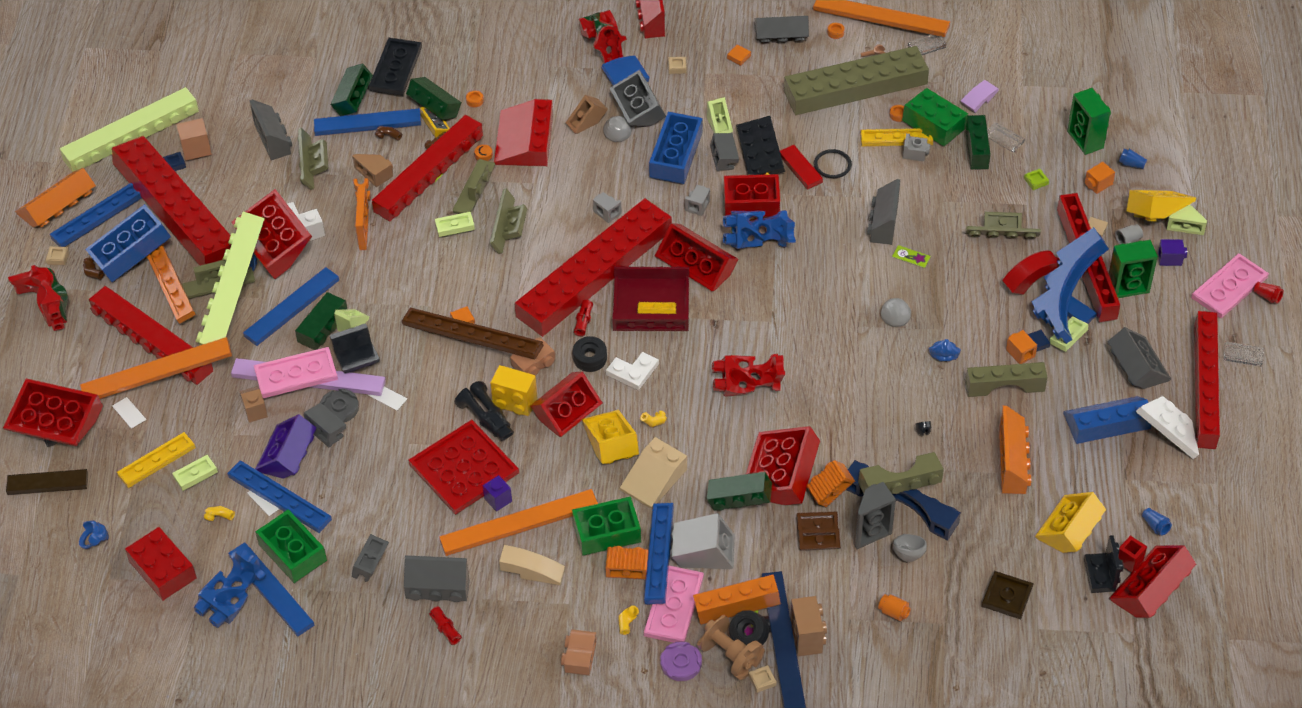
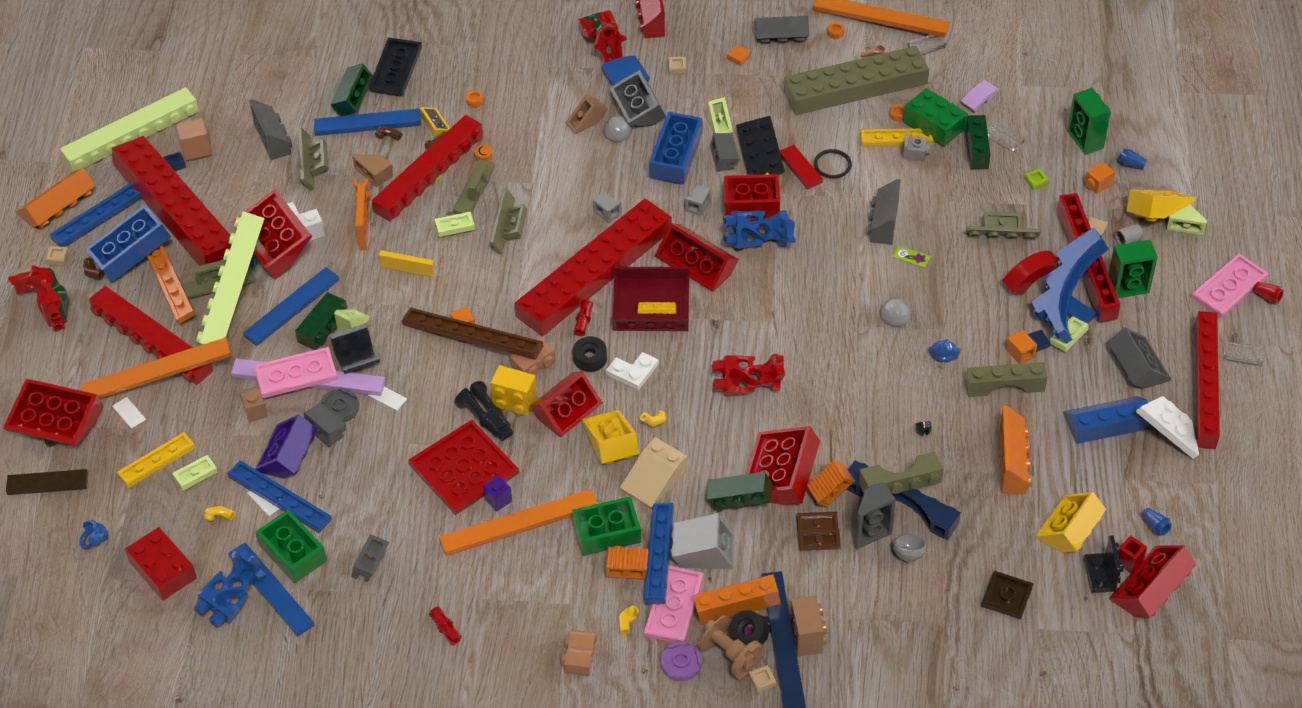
dark grey slope [404,555,470,602] -> none
dark green brick [406,77,462,120] -> none
slope [494,99,553,167] -> none
tan slope [499,545,565,585] -> none
orange brick [878,594,911,621] -> none
dark purple brick [1158,239,1187,266] -> none
none -> yellow tile [379,250,435,277]

